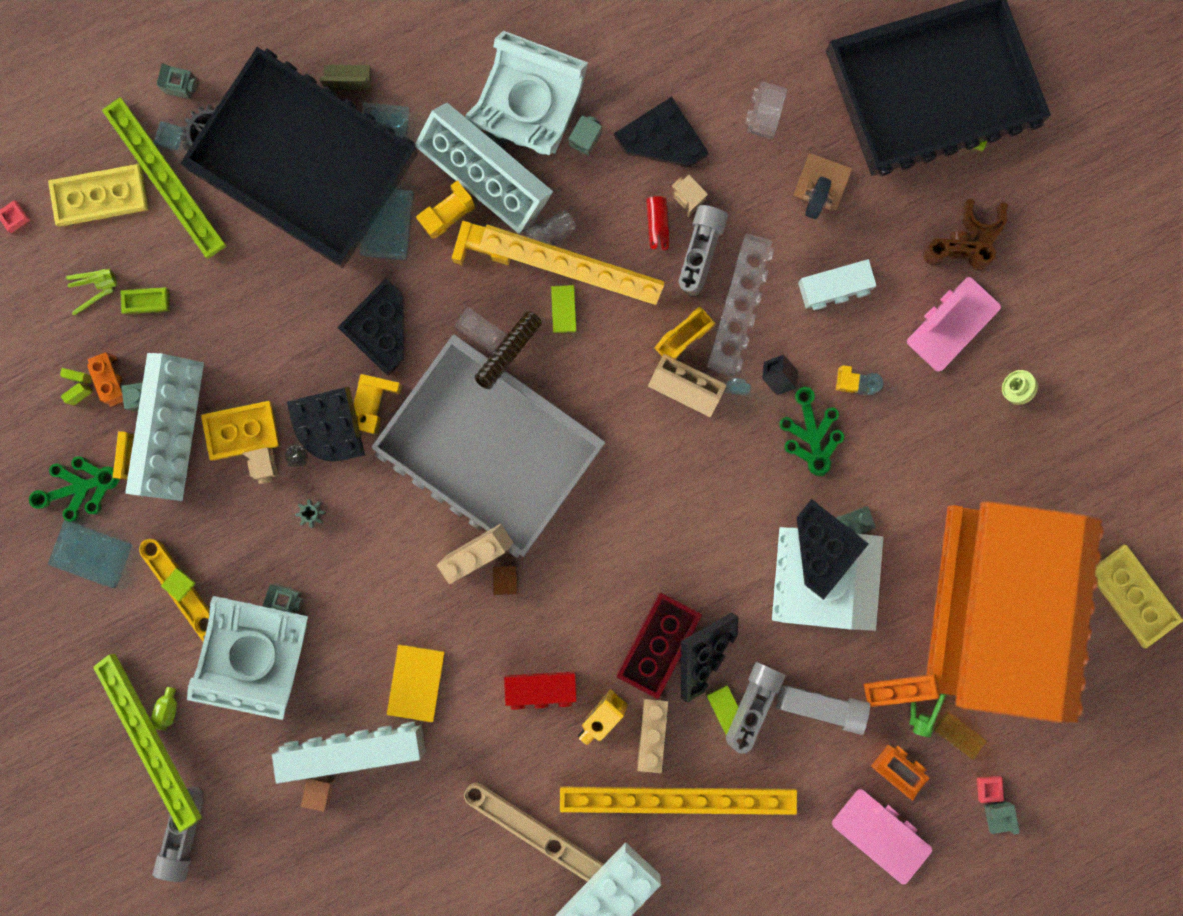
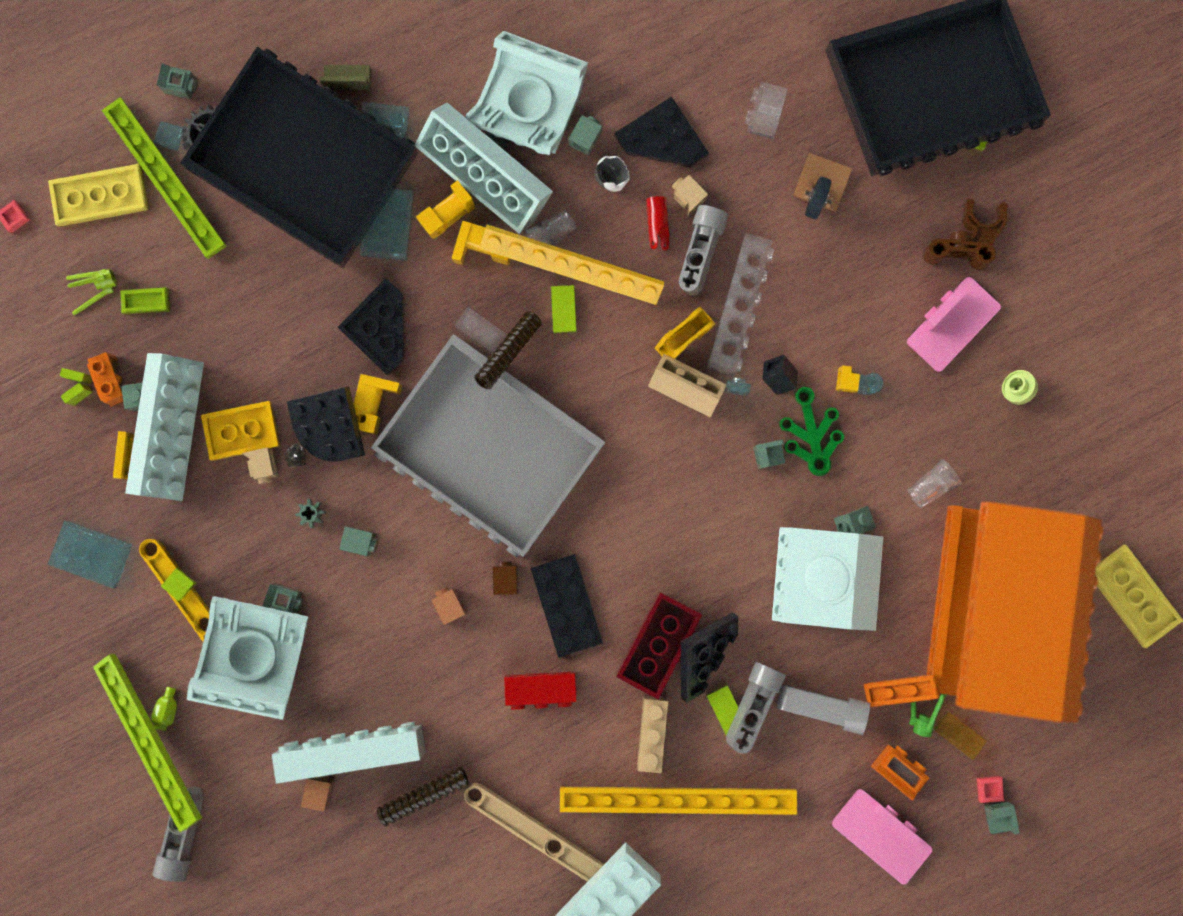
green plant [29,456,120,522] -> none
yellow tile [387,644,445,722] -> none
tan brick [437,524,513,585] -> none
yellow torso [578,689,628,745] -> none
black plate [796,499,869,600] -> none
light aqua brick [798,259,876,310] -> none
none -> sand green brick [339,527,378,556]
none -> dark brown piece [377,767,469,827]
none -> nougat brick [431,587,467,625]
none -> black plate [530,554,603,658]
none -> dark grey hair [595,156,630,192]
none -> sand green panel [753,439,785,469]
none -> clear plant [907,459,962,508]

